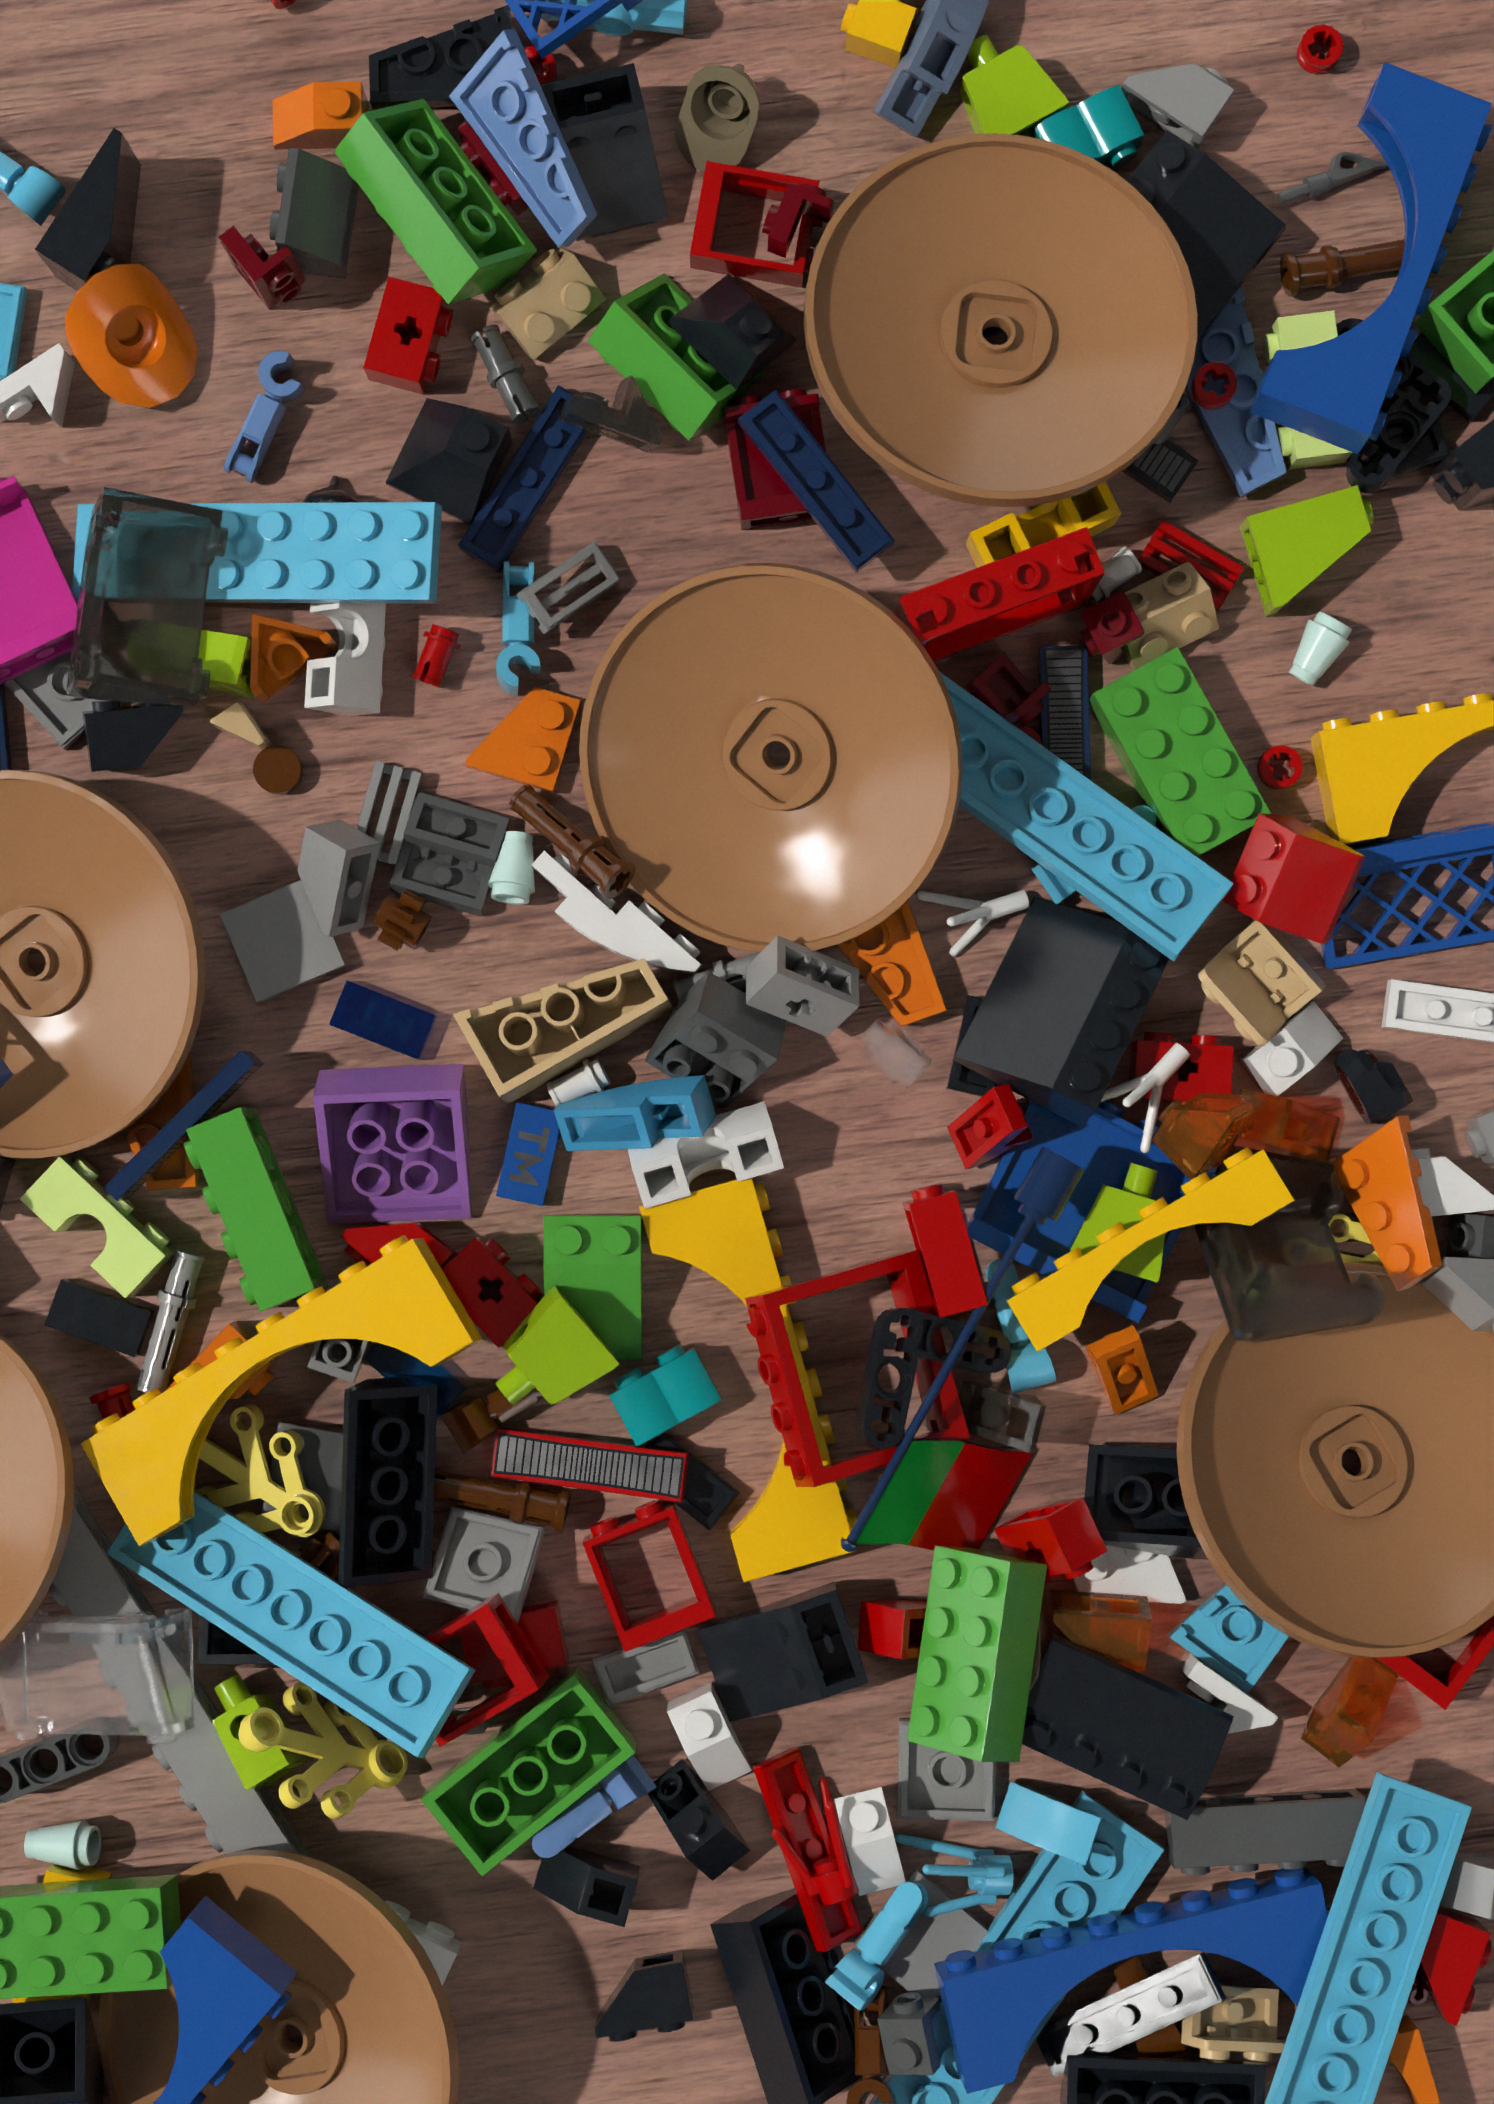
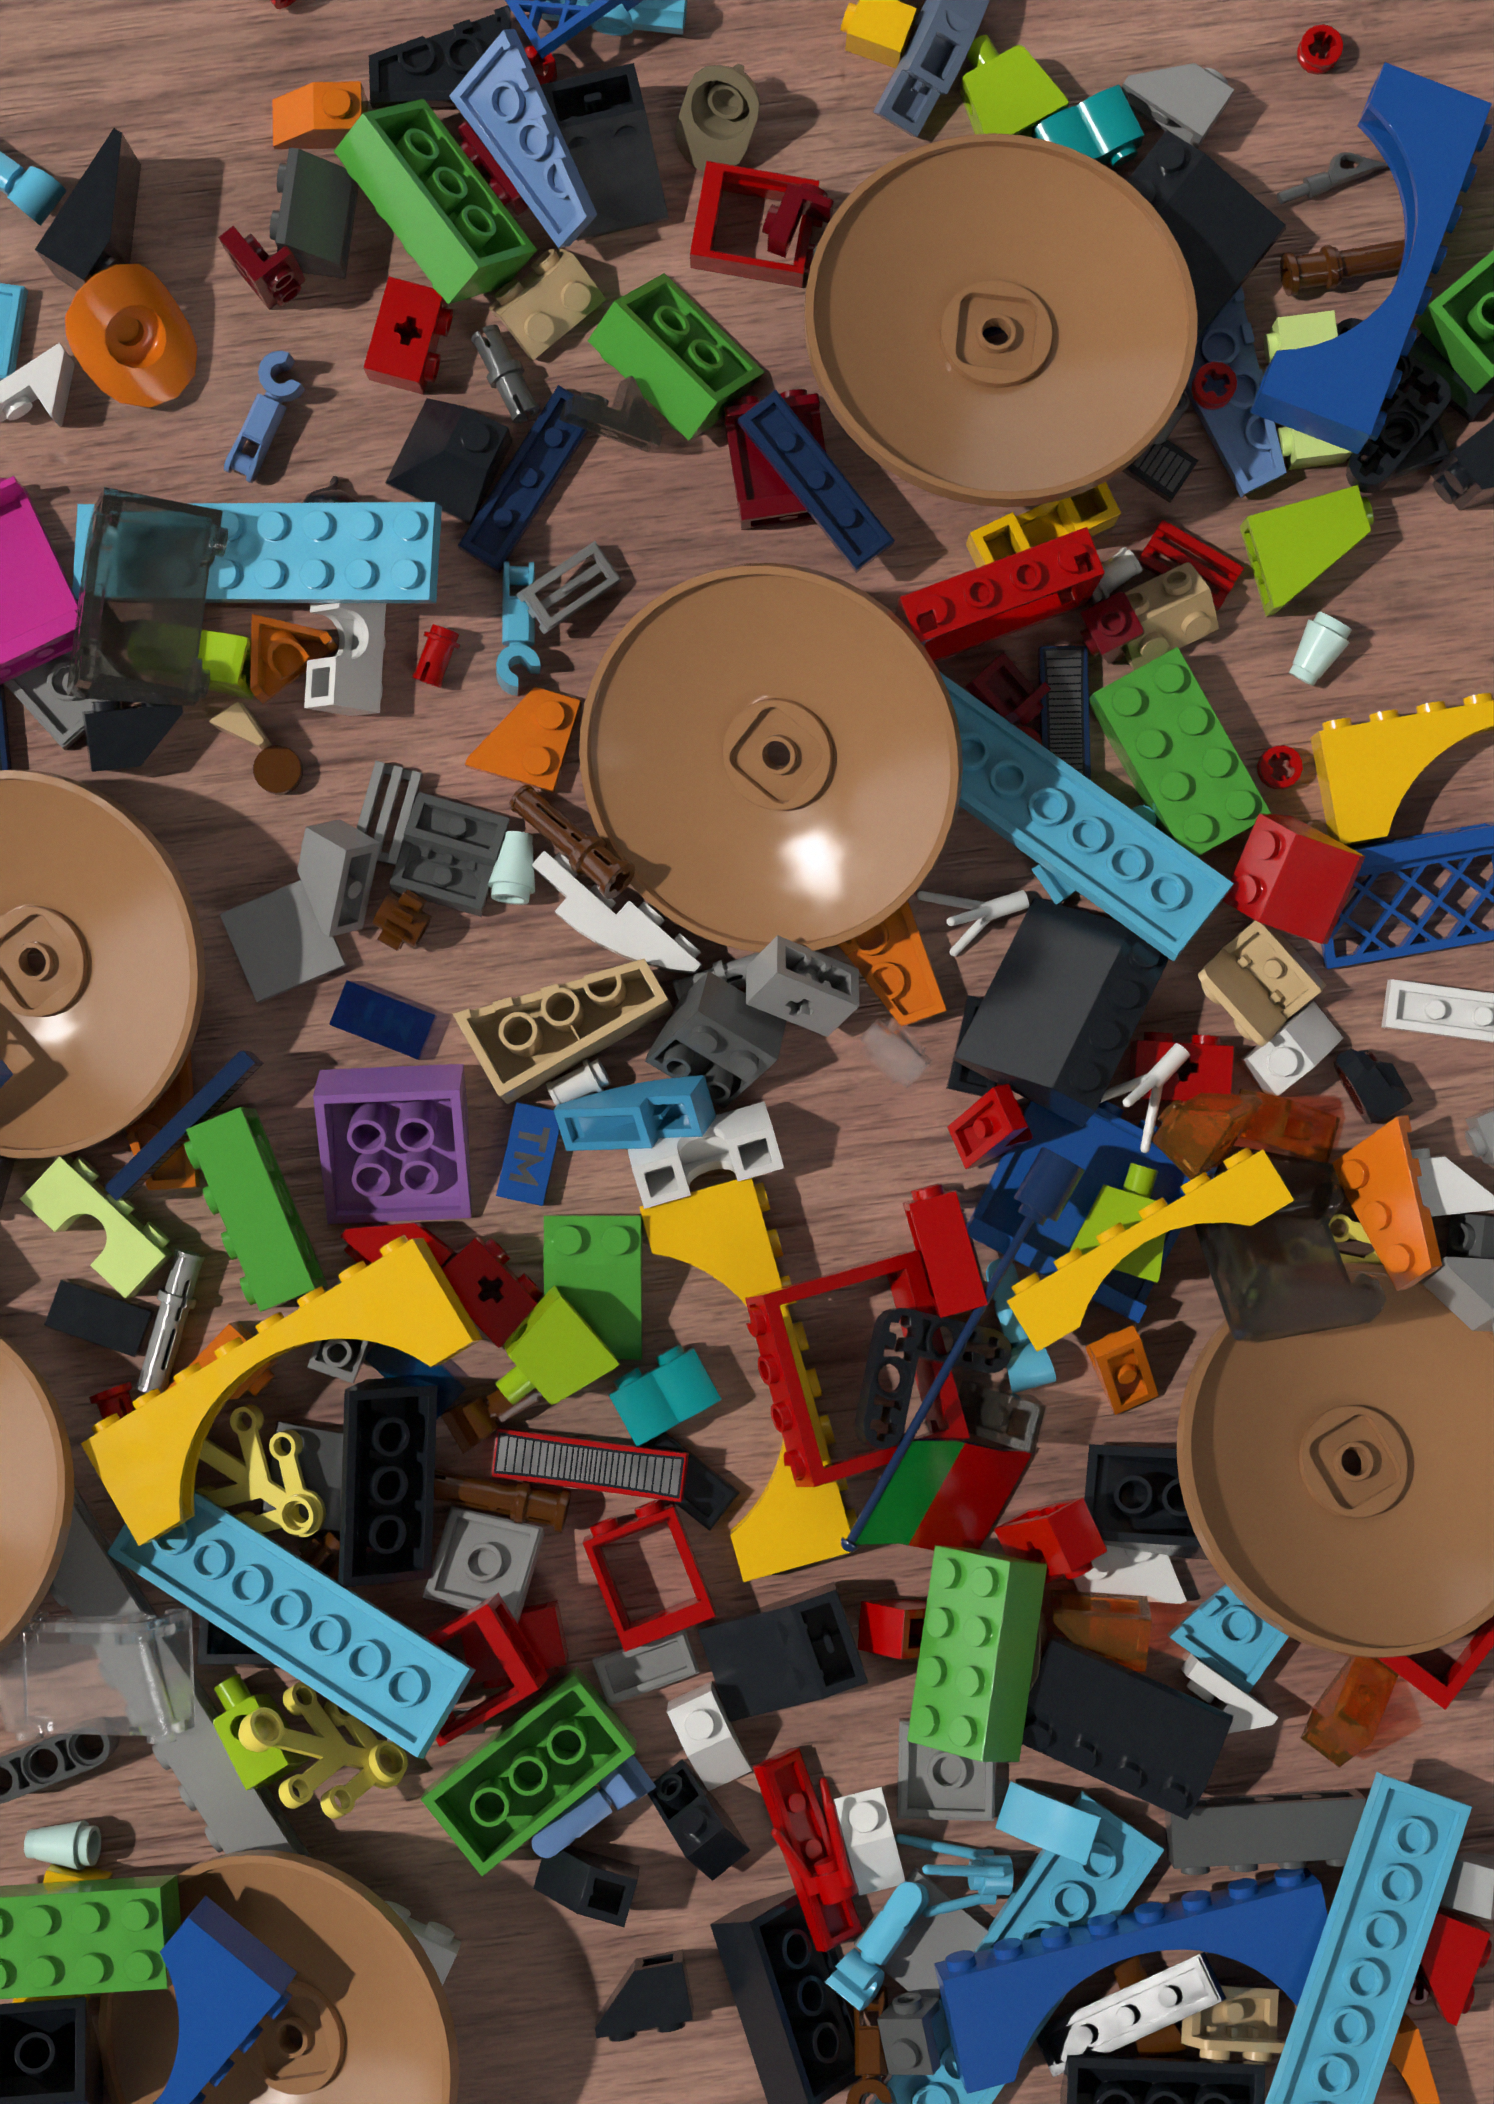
black slope [668,274,797,390] -> none

